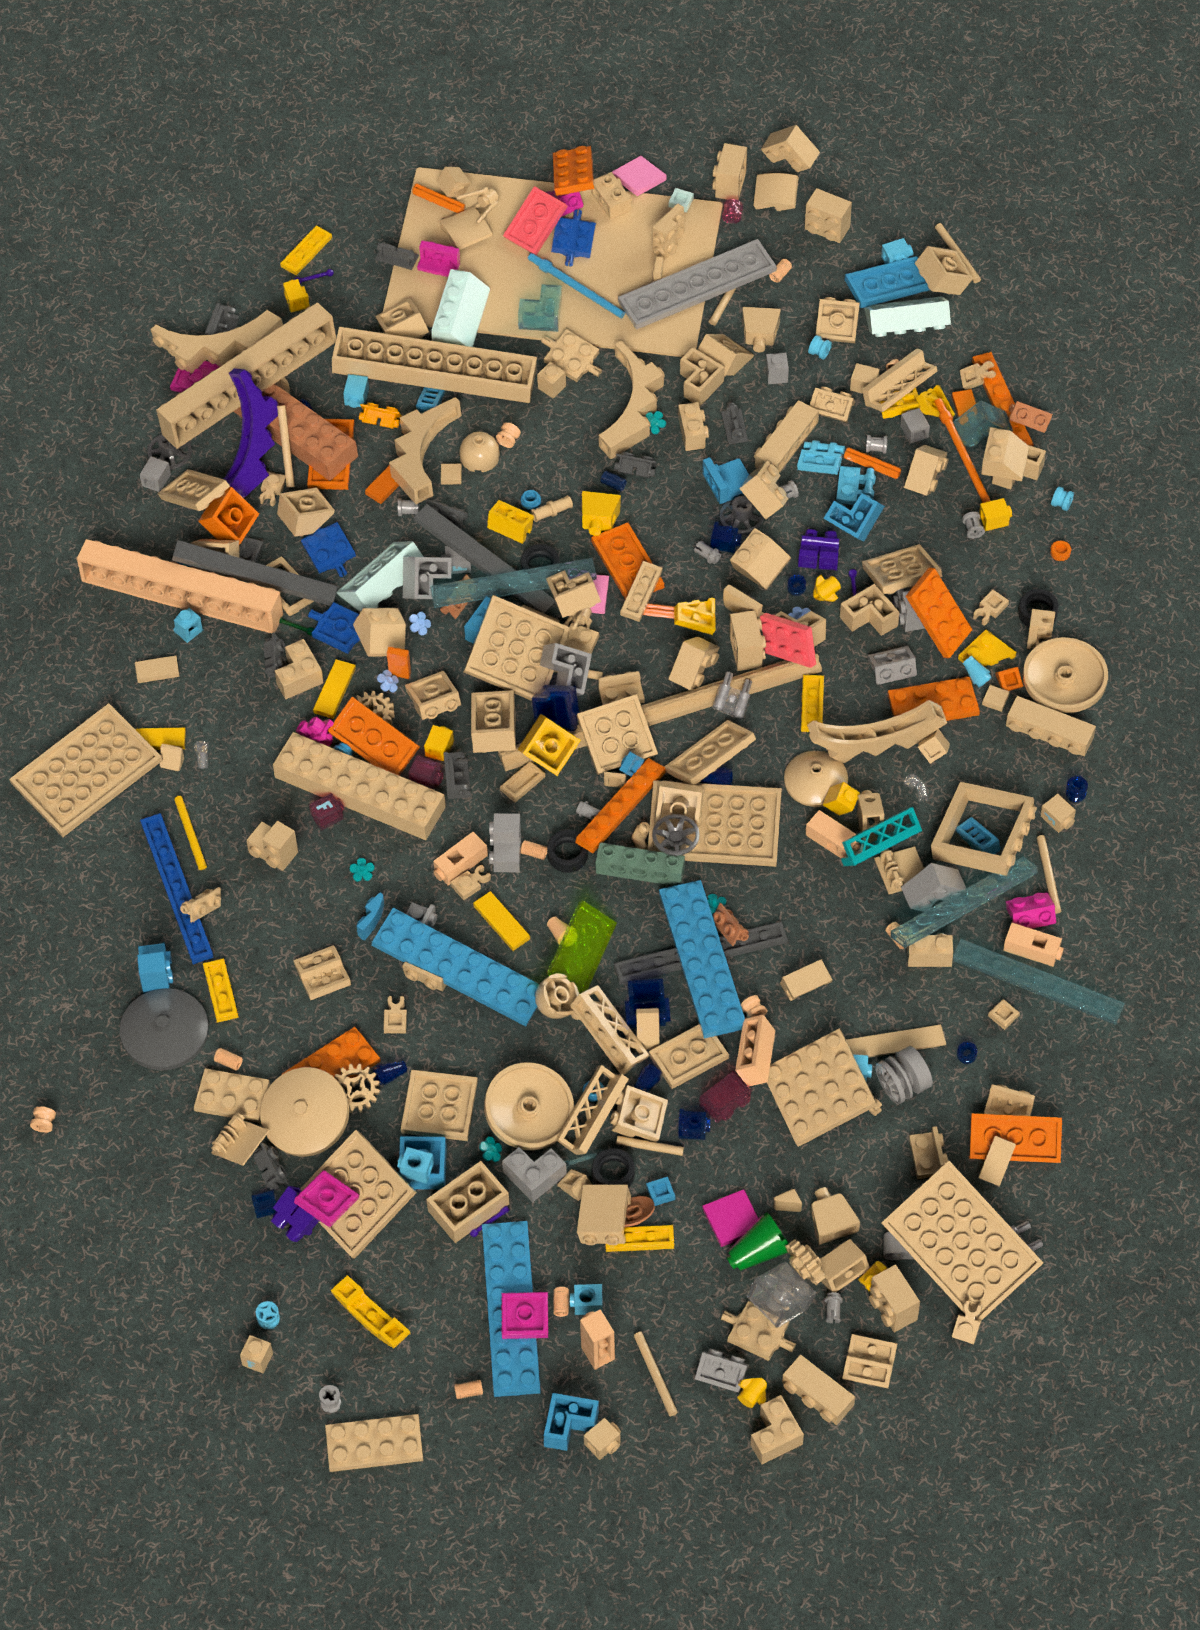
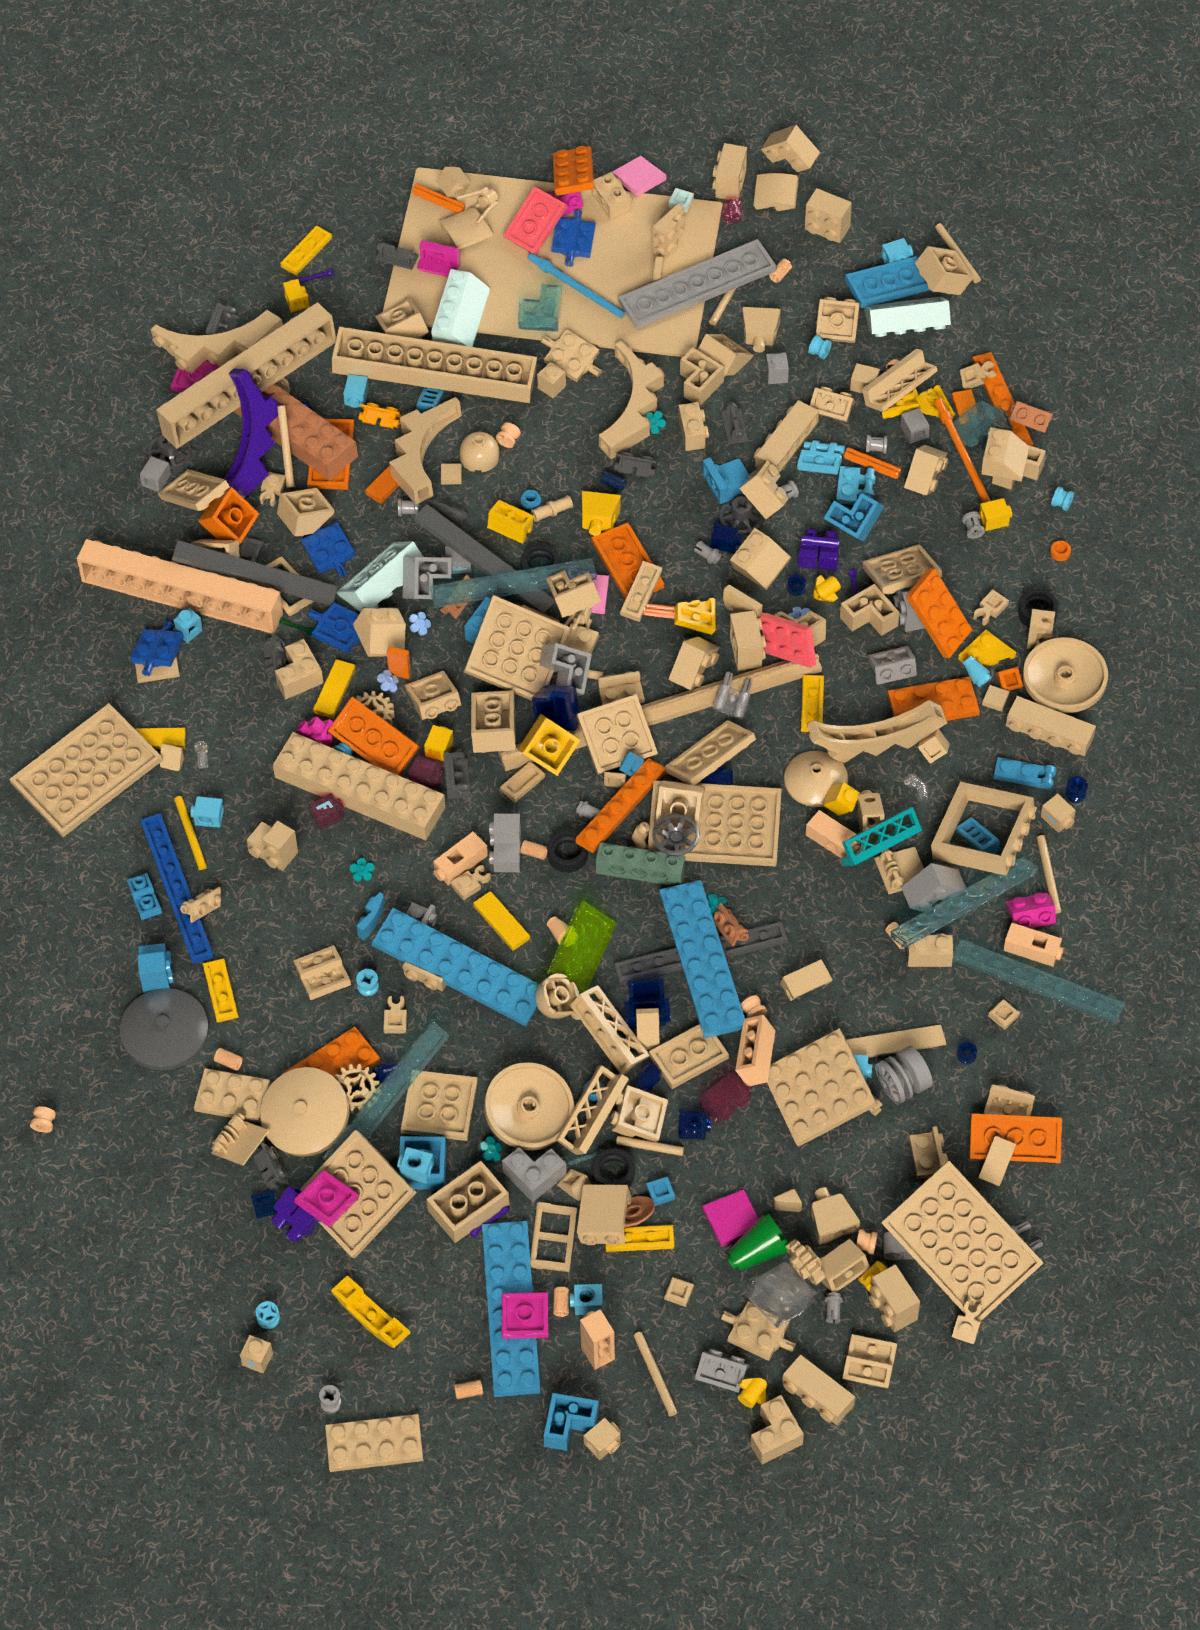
none -> dark azure slope [127,873,162,920]
none -> blue plate [130,621,184,676]
none -> medium azure brick [191,796,224,828]
none -> clear light blue plate [321,1021,450,1162]
none -> medium azure wheel [356,969,379,996]
none -> tan window [530,1202,577,1272]
none -> tan tile [664,1277,694,1307]
none -> light nougat wheel [856,1229,878,1255]
none -> dark azure plate [993,757,1056,790]

